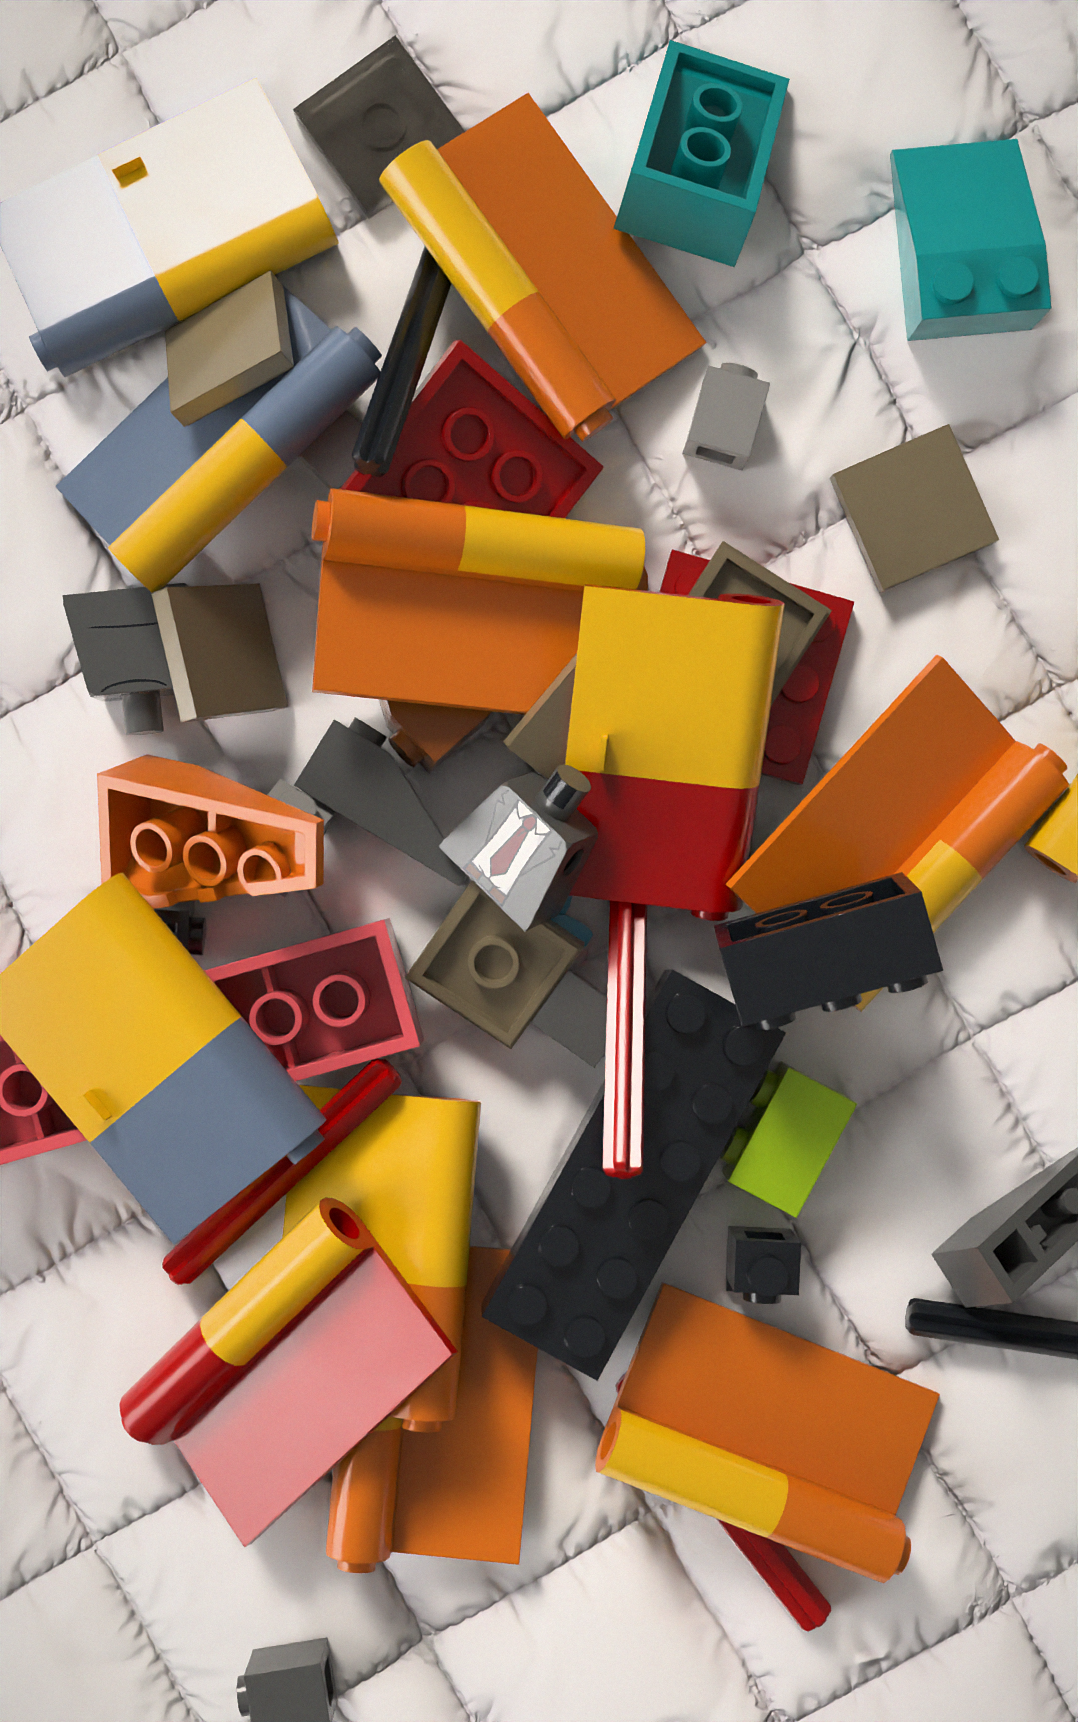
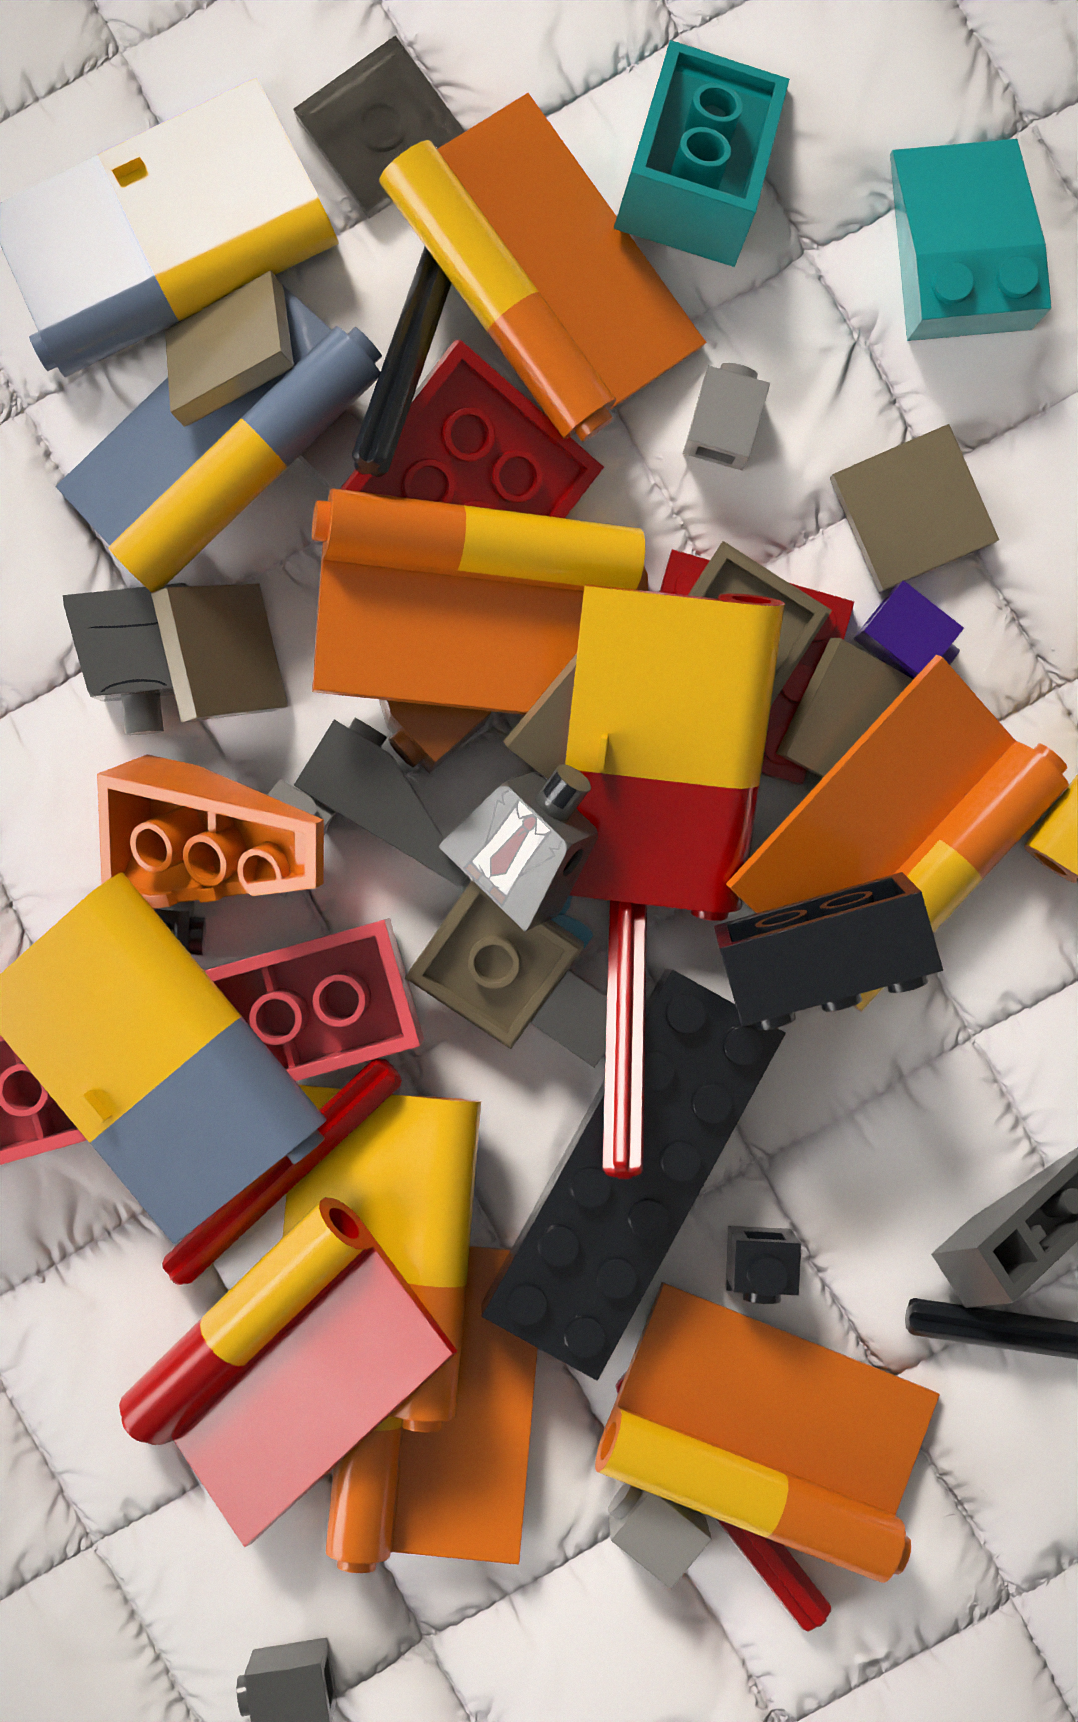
lime brick [719,1061,857,1218] -> none
none -> light grey brick [608,1483,712,1589]
none -> dark tan tile [776,638,913,778]
none -> dark purple brick [853,580,964,679]

